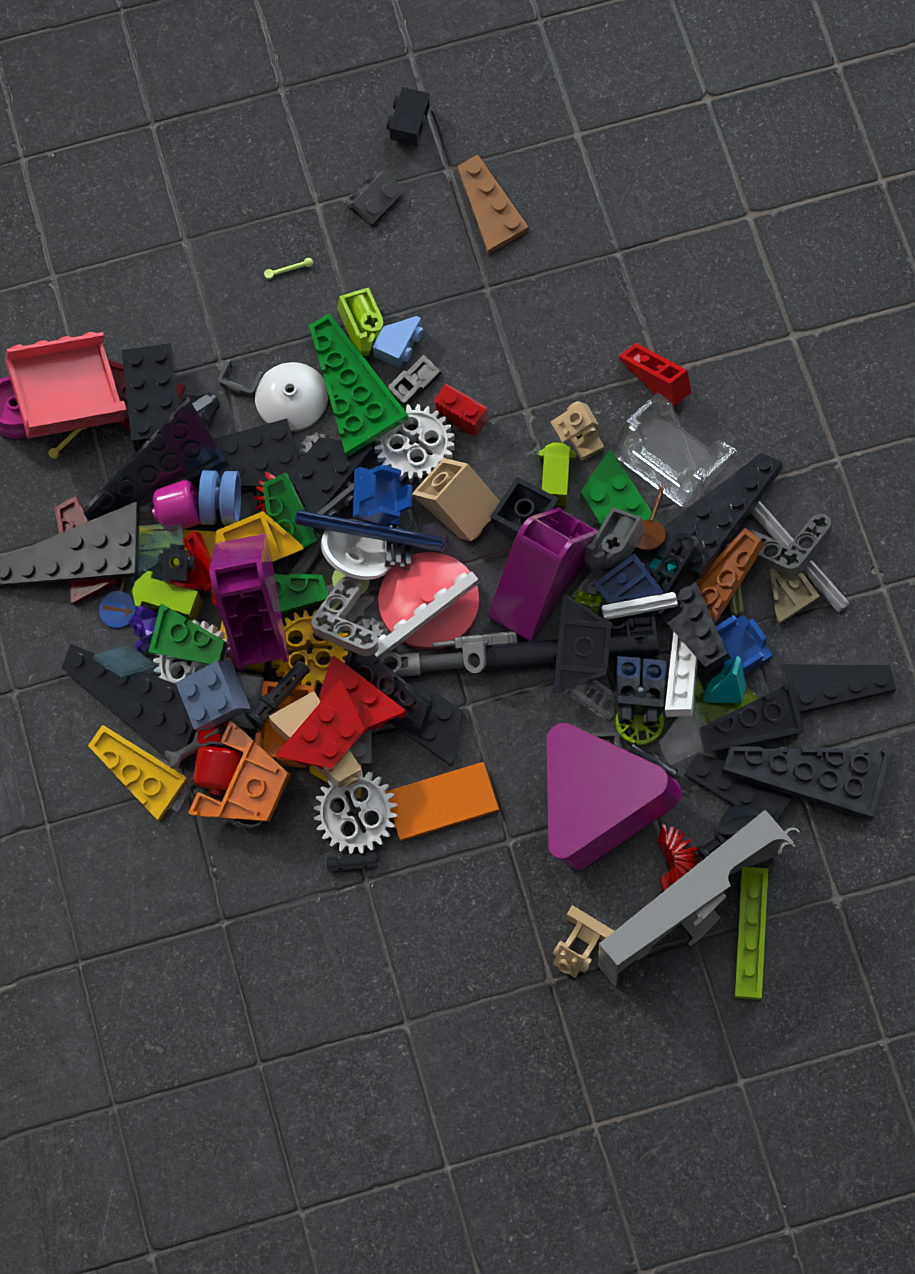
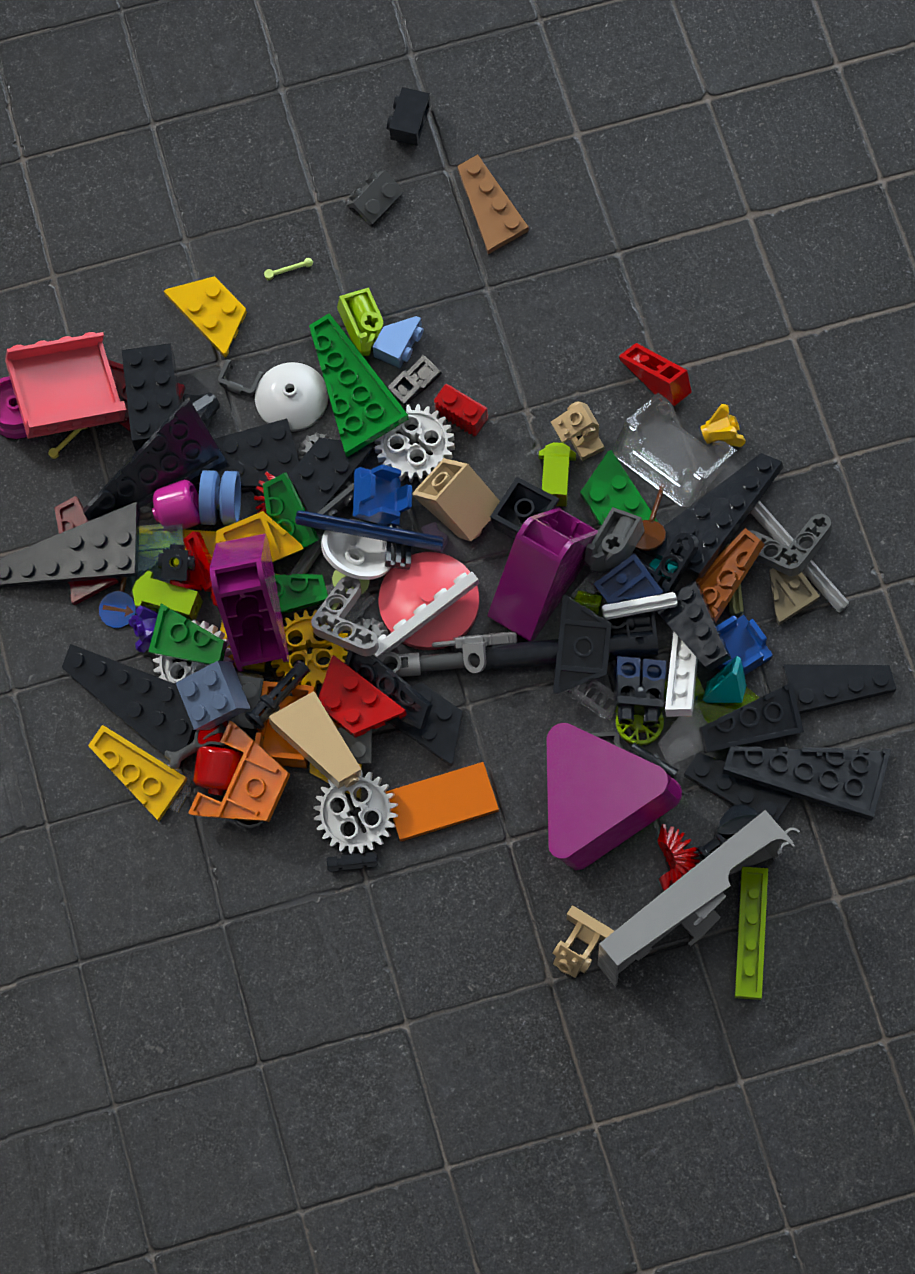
clear light blue piece [93,645,155,677] -> none
red wing [276,680,365,771] -> none
none -> yellow wing [164,276,247,358]
none -> yellow rock [701,404,746,447]

